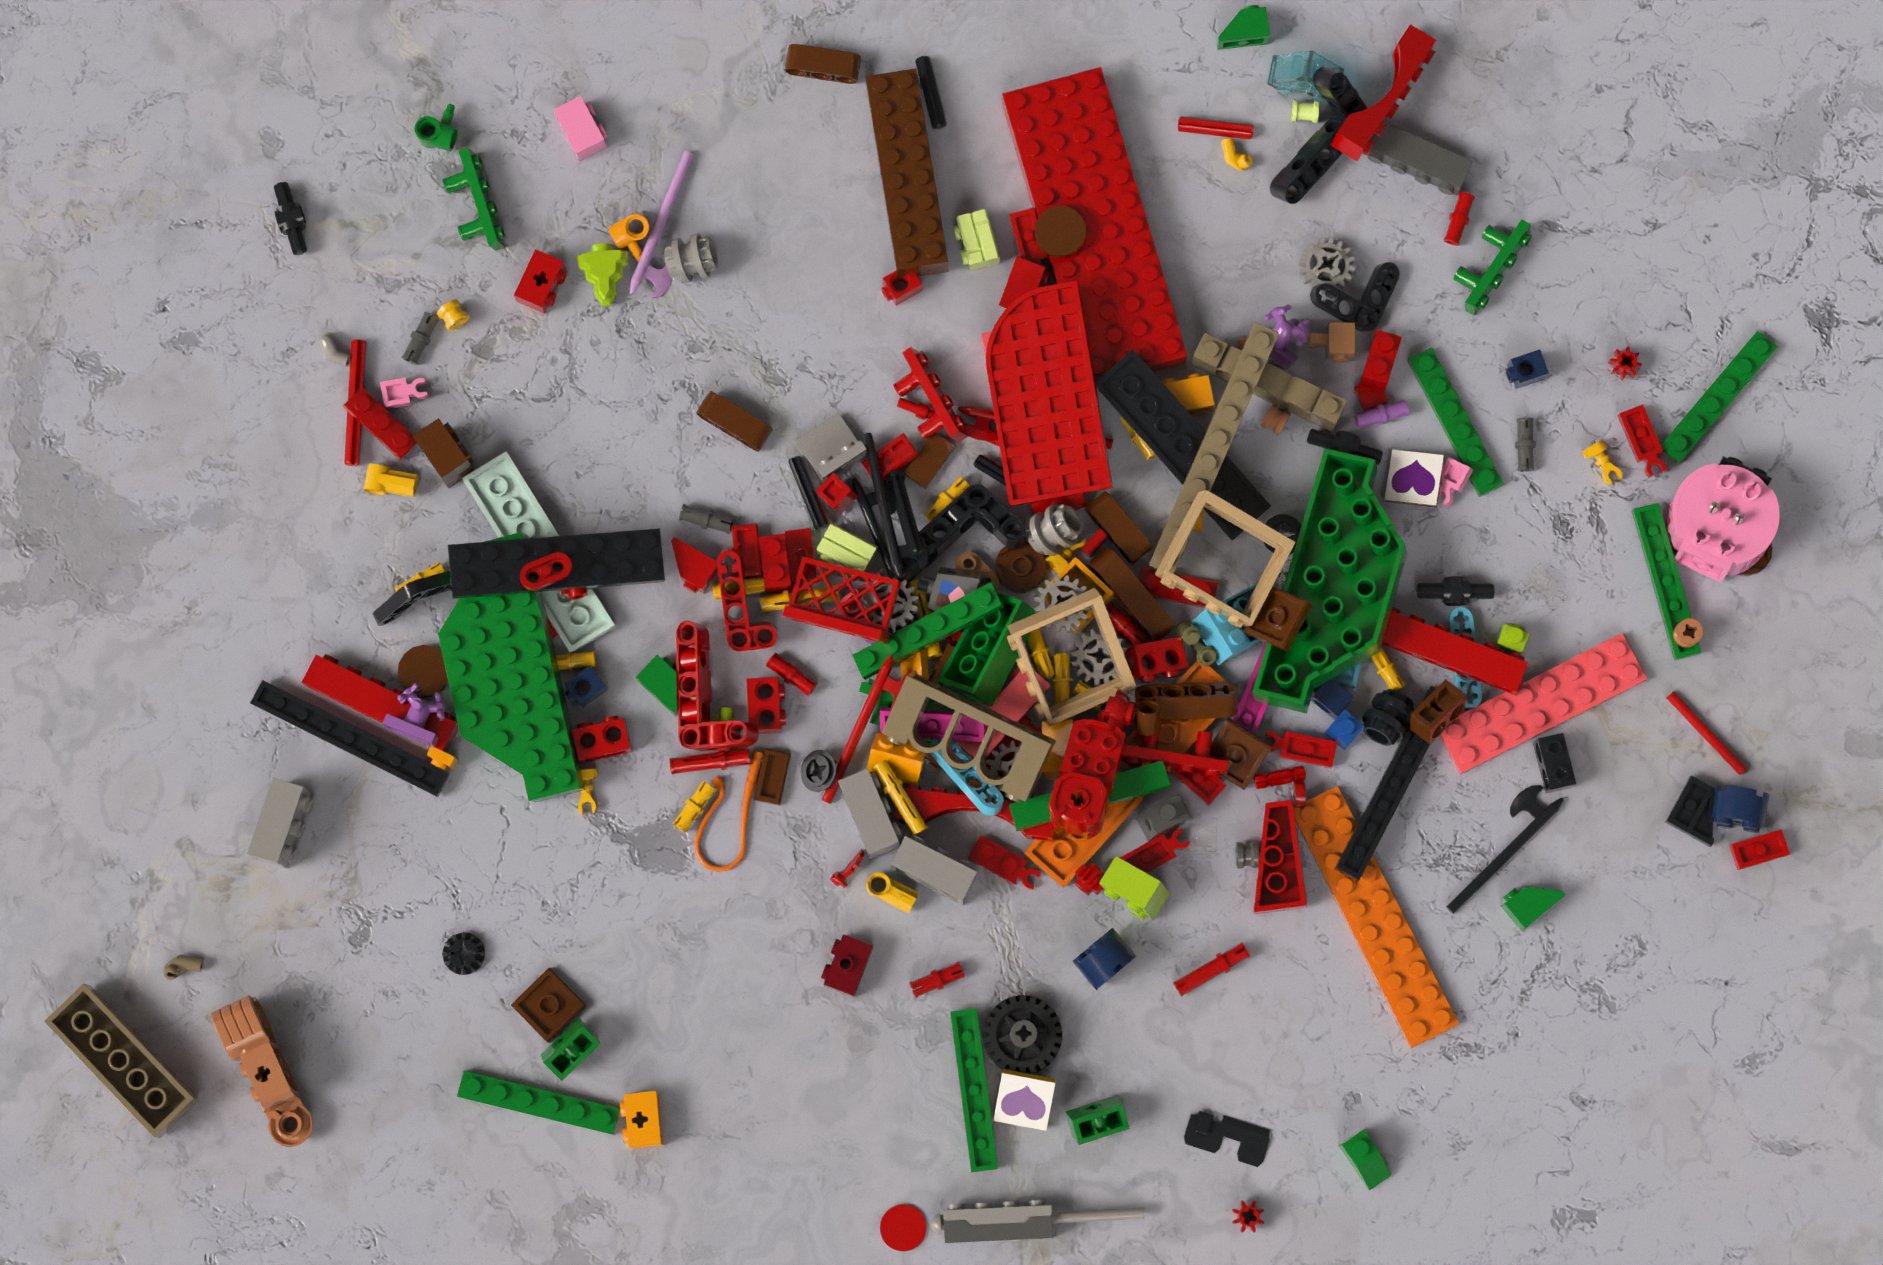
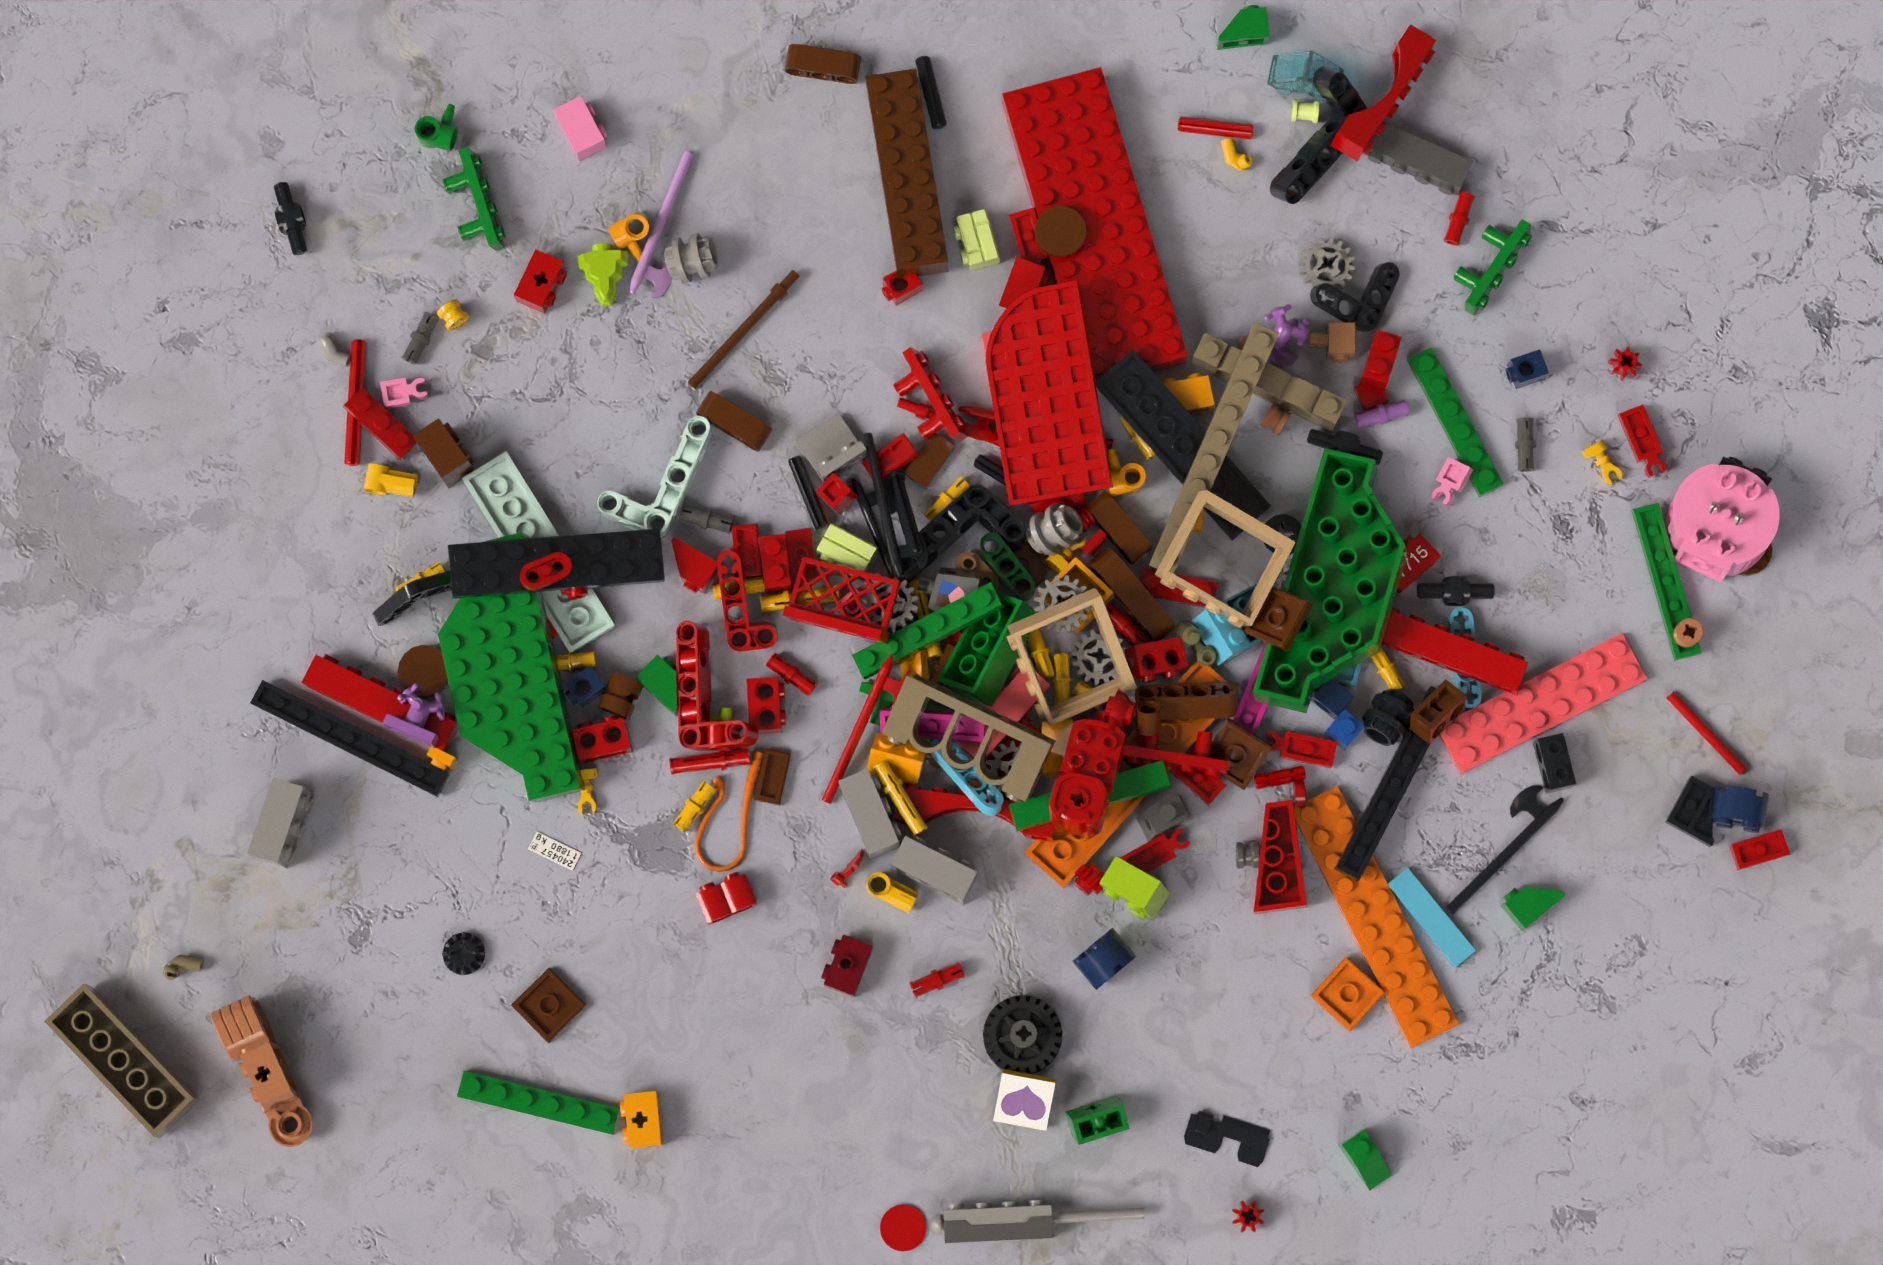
green brick [541,1018,601,1081] -> none
black gear [801,750,839,793] -> none
green plate [950,1008,998,1173] -> none
red plate [968,836,1041,890] -> none
red pin [1173,942,1250,997] -> none
tile [1384,449,1445,508] -> none
lime brick [1494,623,1529,655] -> none
green plate [1661,331,1777,464] -> none
none -> white sticker [528,832,581,871]
none -> light aqua beam [597,416,712,538]
none -> reddish brown wheel [598,673,644,720]
none -> reddish brown bar [687,270,800,389]
none -> red brick [696,872,757,925]
none -> dark green beam [980,533,1035,602]
none -> red bush [1077,506,1096,532]
none -> light orange piece [1107,448,1146,497]
none -> orange plate [1310,957,1386,1032]
none -> medium azure tile [1388,868,1476,968]
none -> red brick [1397,533,1441,594]

